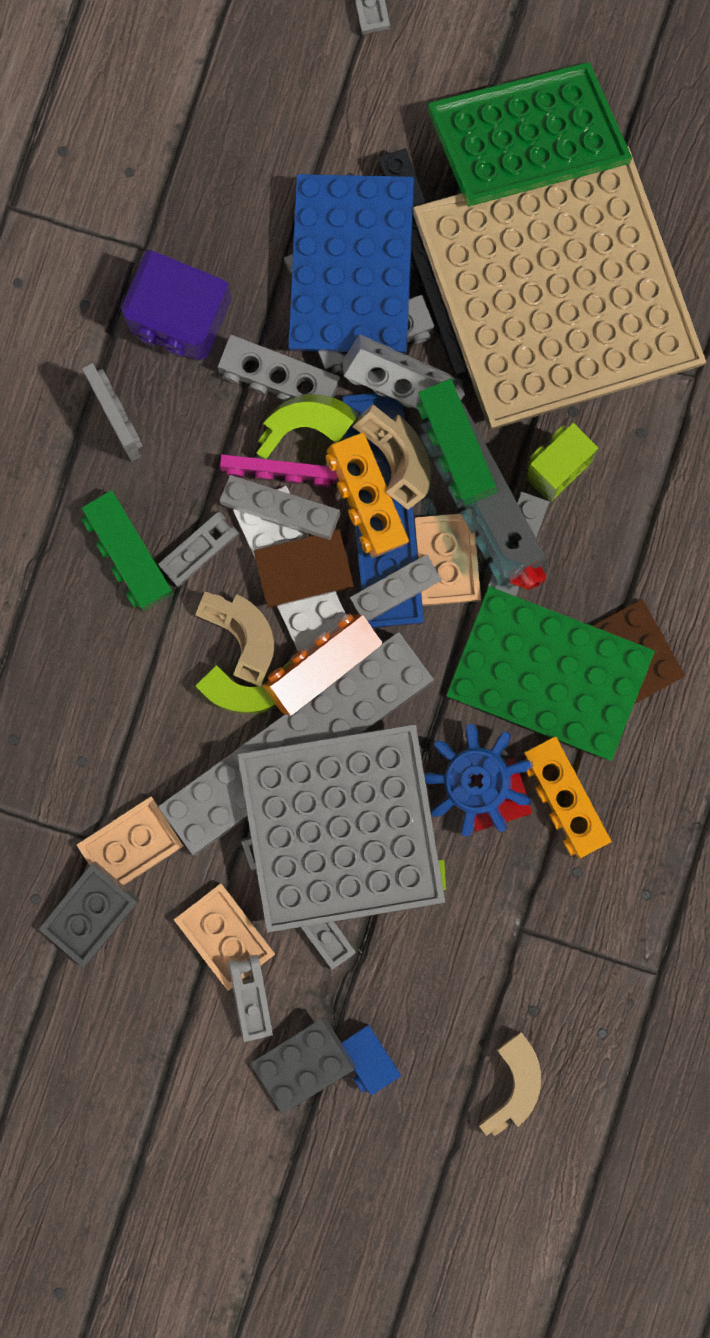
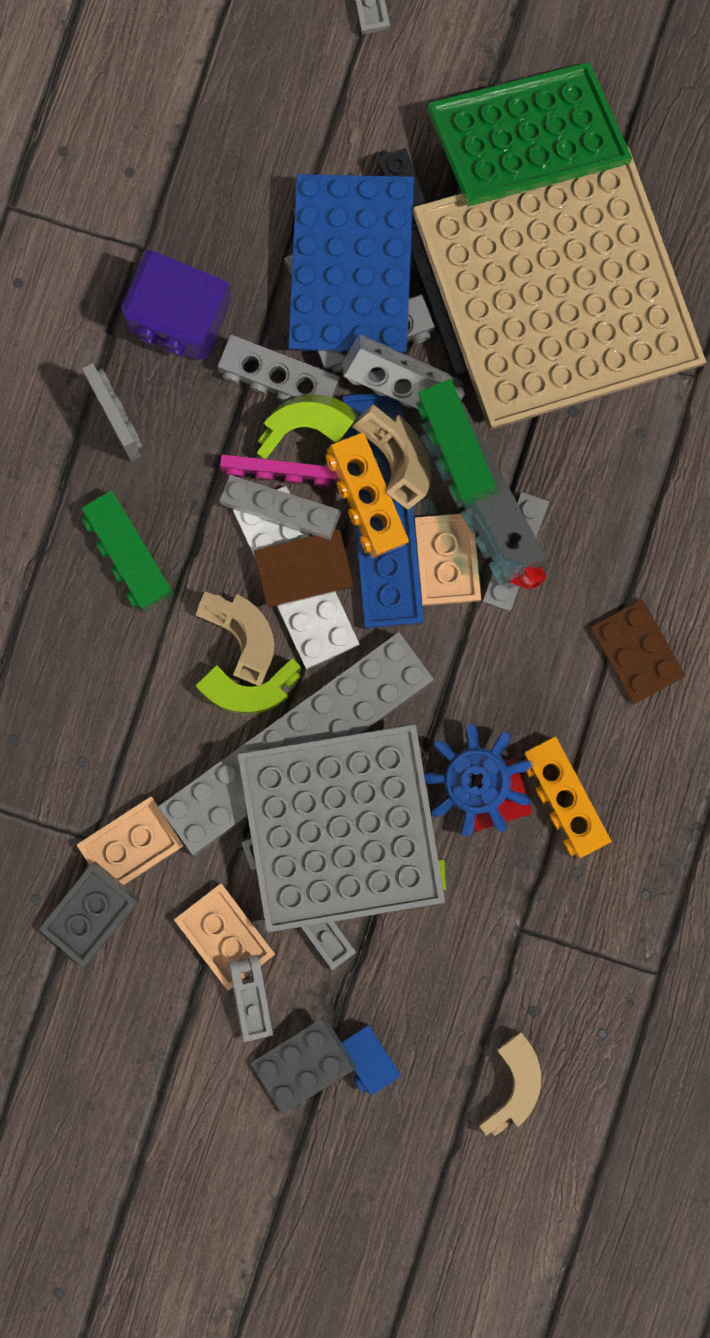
light grey plate [158,511,240,587] -> none
brick [262,613,383,715] -> none
light grey plate [350,554,442,622] -> none
green plate [446,586,655,761] -> none
lime brick [525,422,599,503] -> none

